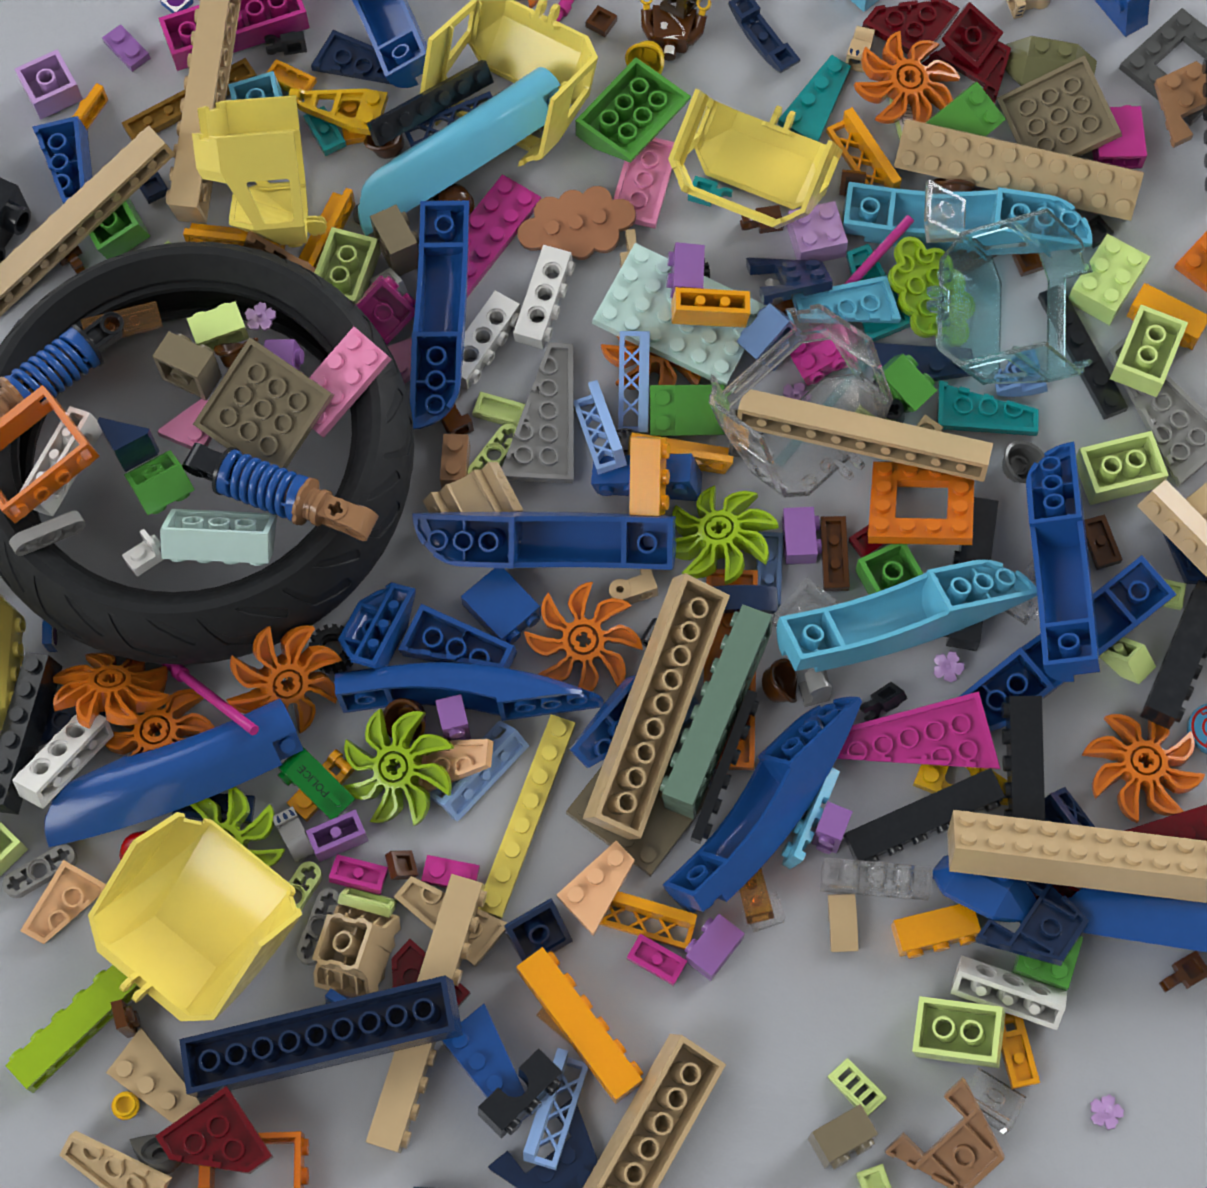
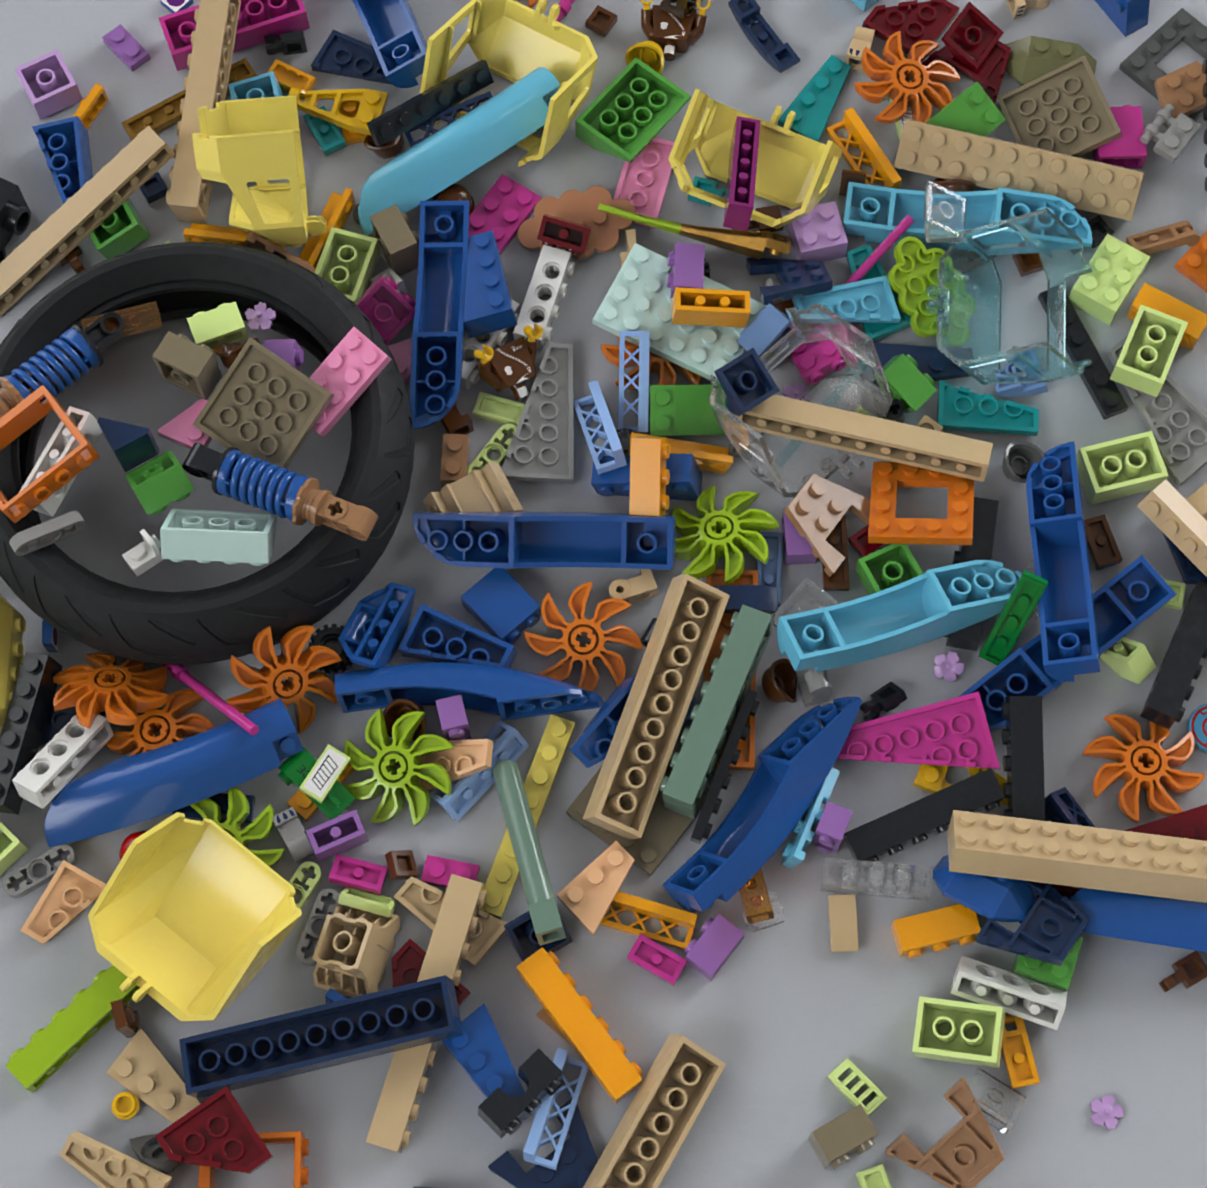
none -> tile [299,744,351,804]
none -> blue wedge [464,230,517,338]
none -> reddish brown torso [474,323,543,401]
none -> sand green brick [492,759,566,946]
none -> dark red brick [537,214,592,255]
none -> pearl gold plate [598,203,791,260]
none -> dark blue slope [714,348,780,416]
none -> magenta brick [723,116,761,231]
none -> wing [784,473,870,577]
none -> green tile [978,570,1048,665]
none -> medium nougat plate [1126,221,1200,255]
none -> light grey plate [1140,104,1201,163]

